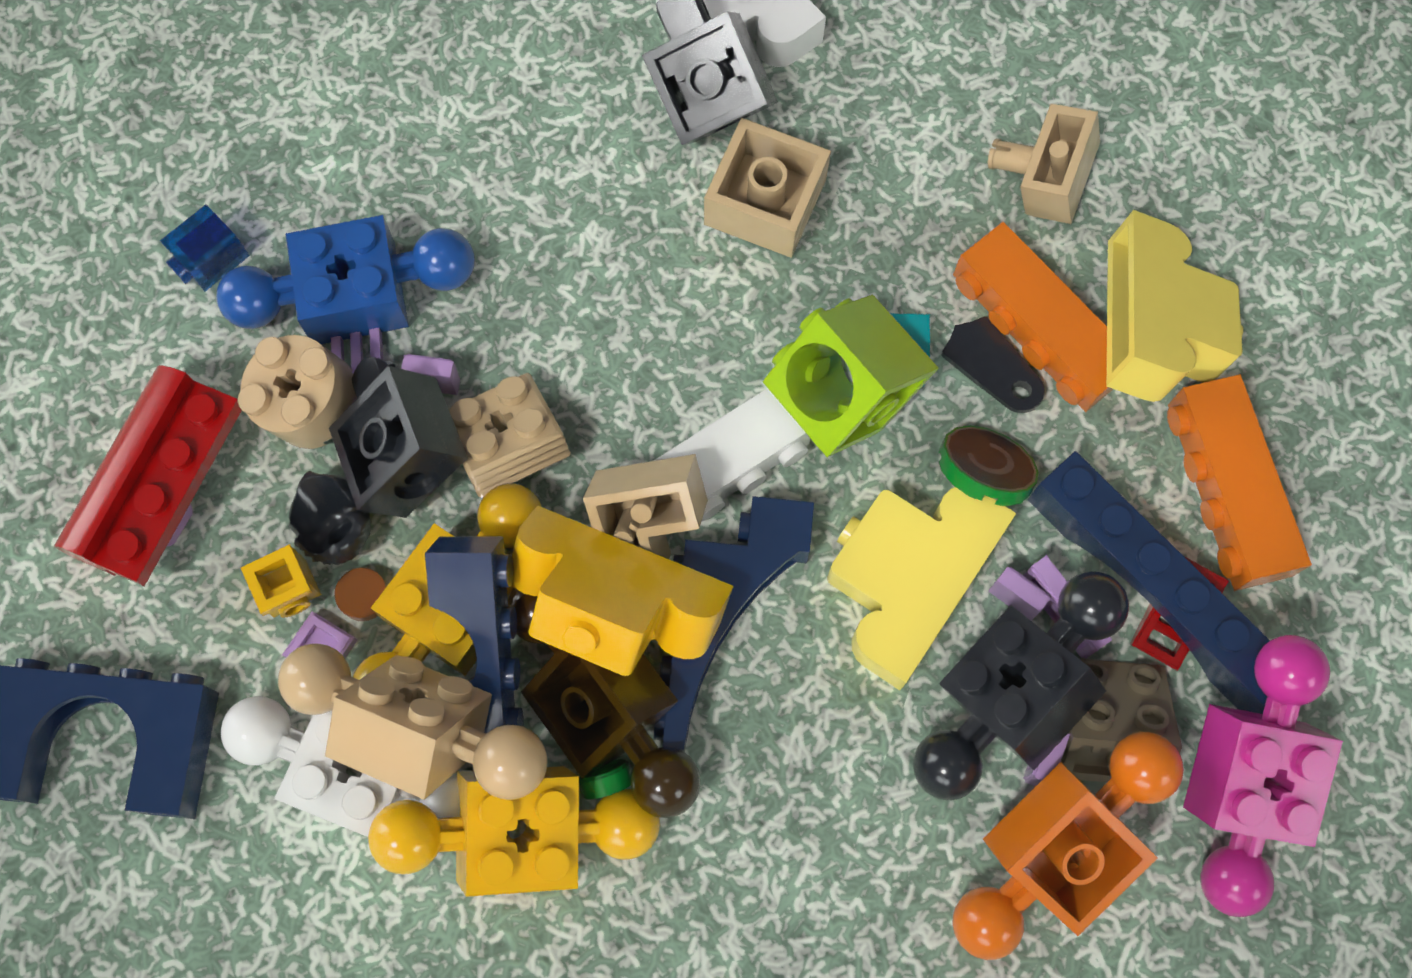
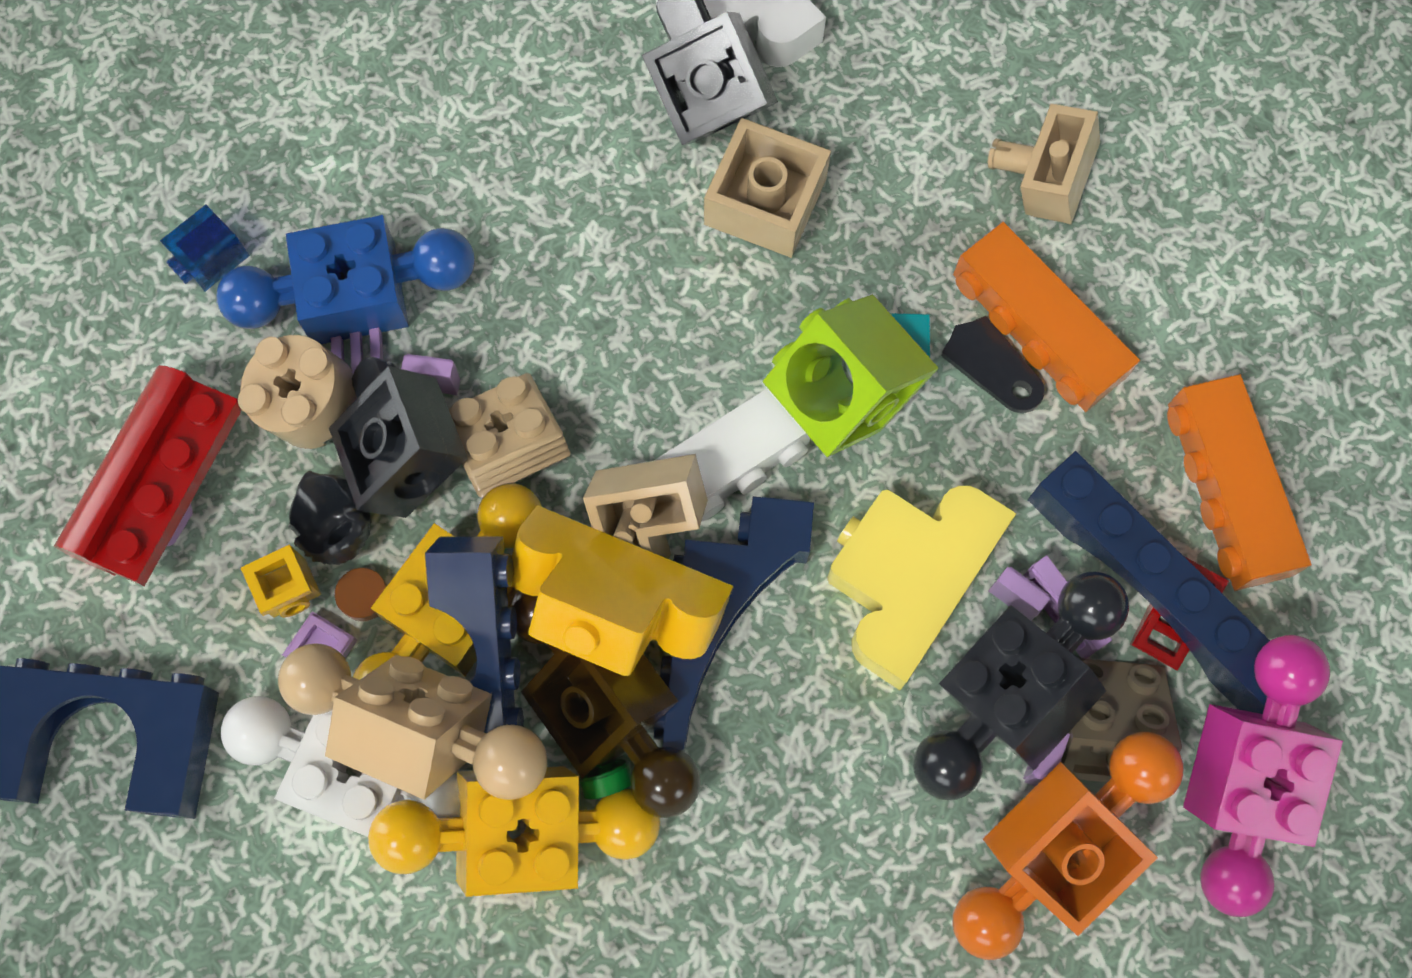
tile [938,425,1039,506] -> none
light yellow brick [1106,210,1243,402] -> none

